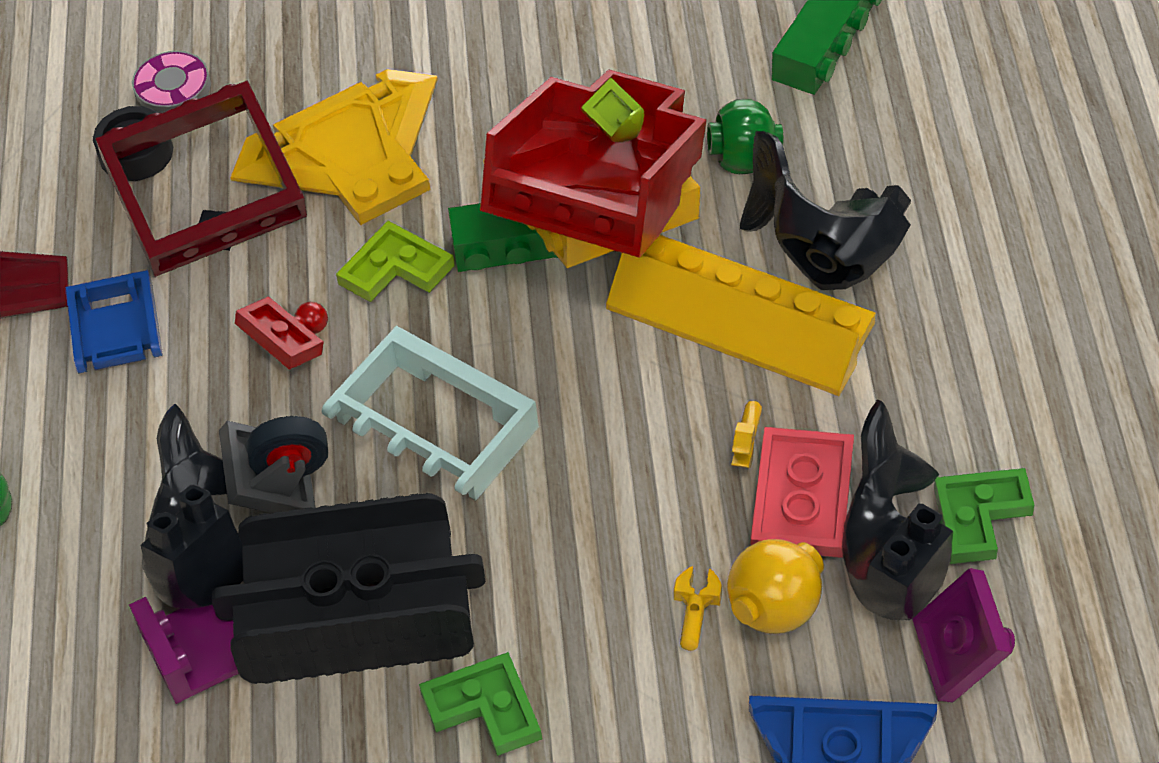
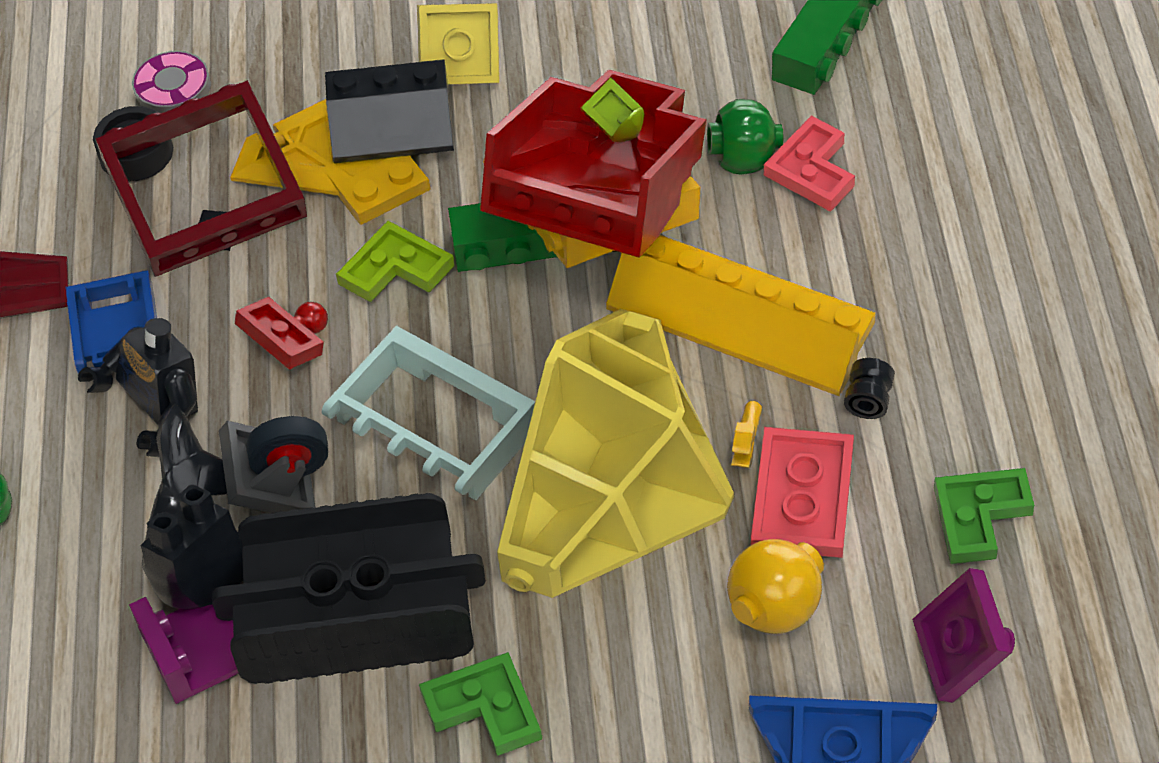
yellow bar [674,566,722,651] -> none
black hips [740,131,911,290] -> none
black hips [842,399,953,620] -> none
none -> black torso [78,318,198,457]
none -> slope [325,59,454,163]
none -> light yellow tile [417,3,499,84]
none -> light yellow panel [497,309,734,598]
none -> coral plate [764,115,855,212]
none -> black wheel [844,357,895,419]

